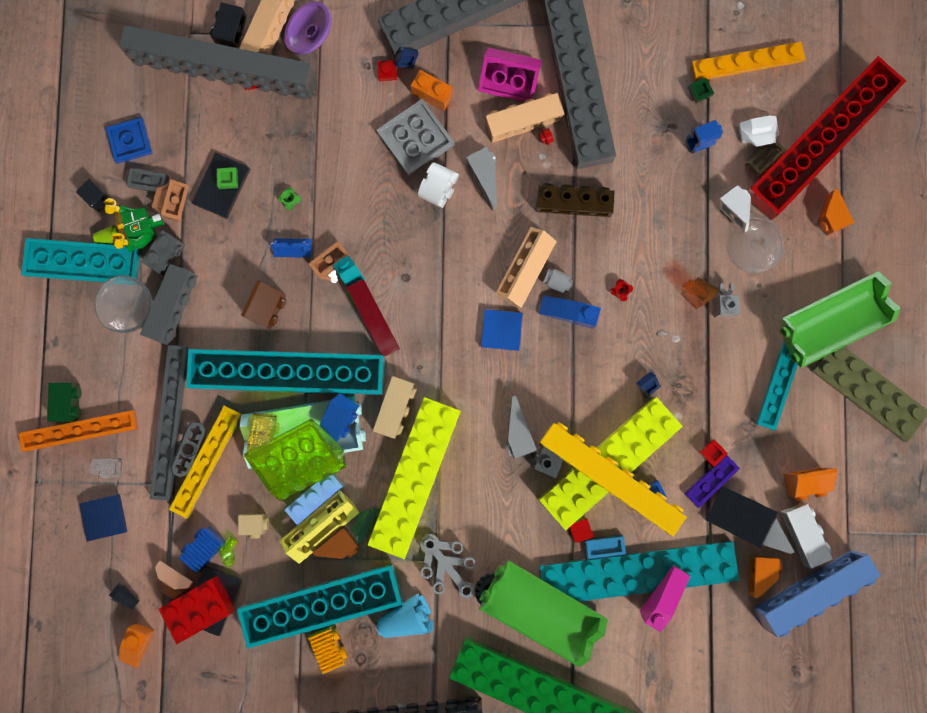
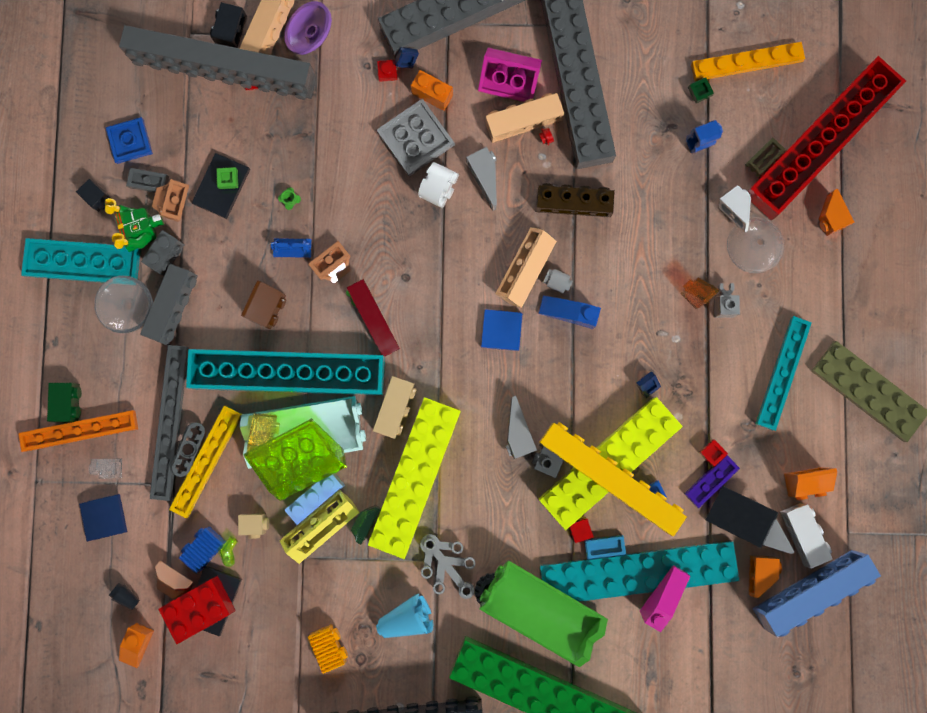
lime cone [93,225,119,244] -> none
teal brick [237,563,403,649] -> none
dark orange slope [313,526,360,559] -> none
blue brick [317,393,359,442] -> none
teal brick [333,255,365,287] -> none
red plate [610,279,633,301] -> none
white slope [737,115,779,147] -> none
bright green cylinder [780,271,901,368] -> none

